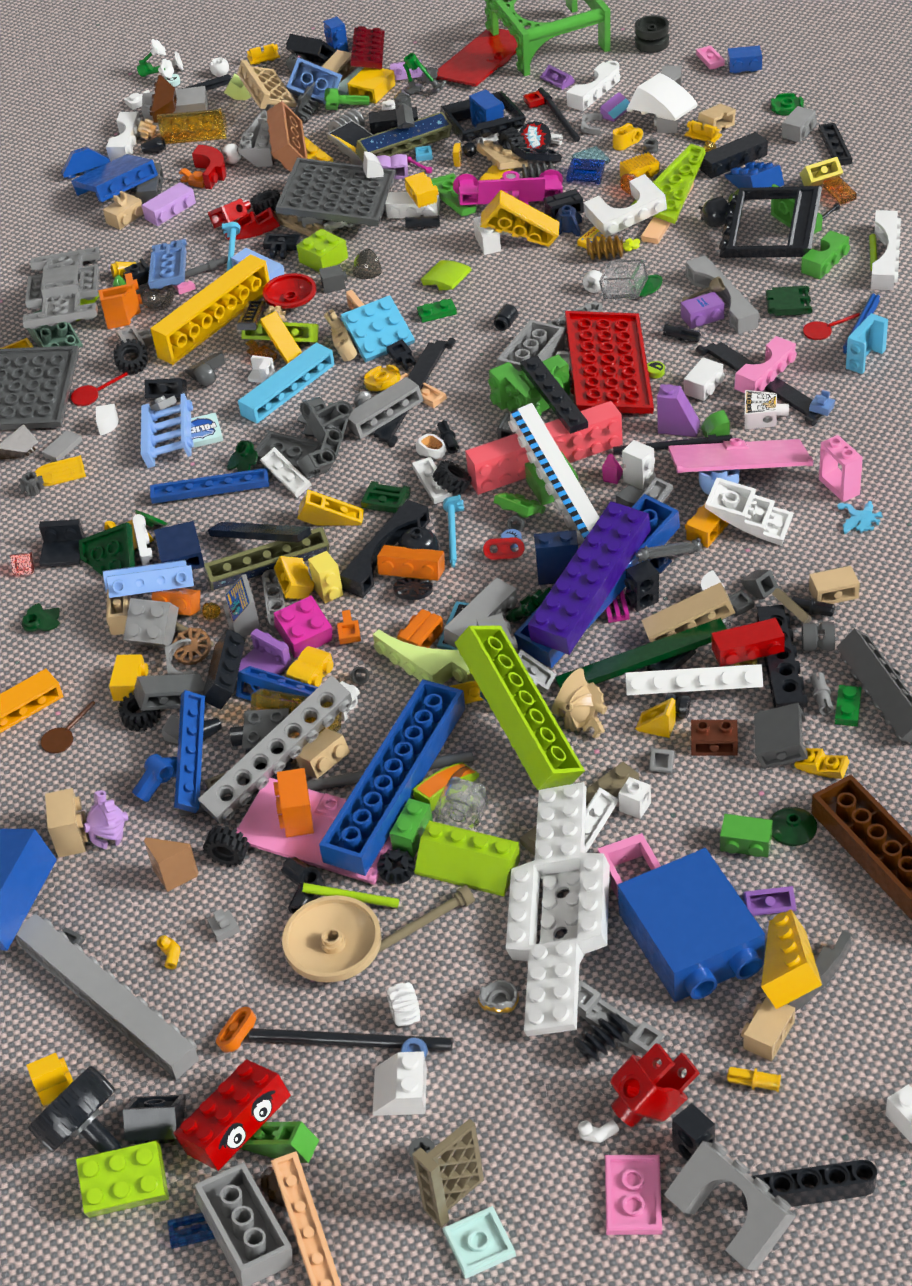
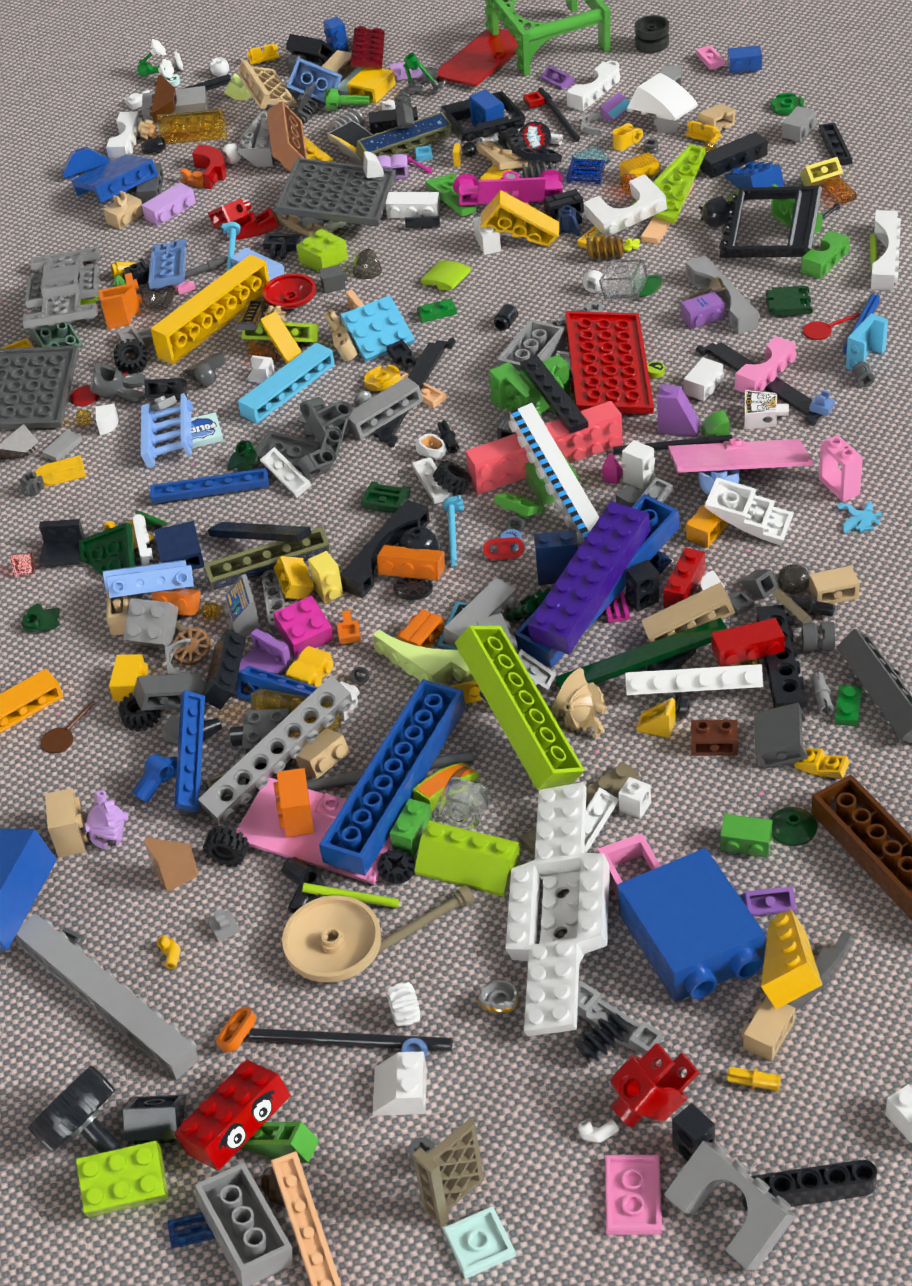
yellow brick [26,1053,73,1107] -> none
black tyre [250,189,280,215] -> none
yellow slope [297,489,364,526] -> none
yellow brick [404,172,439,208] -> none
dark grey wheel [635,538,703,562] -> none
light grey slope [649,748,675,773] -> none
black axle [663,324,701,343] -> none
none -> clear yellow hinge [76,409,91,426]
none -> dark grey piece [90,361,146,401]
none -> red brick [663,547,705,608]
none -> clear smoke hair [777,563,809,595]
none -> dark grey bush [852,362,875,387]

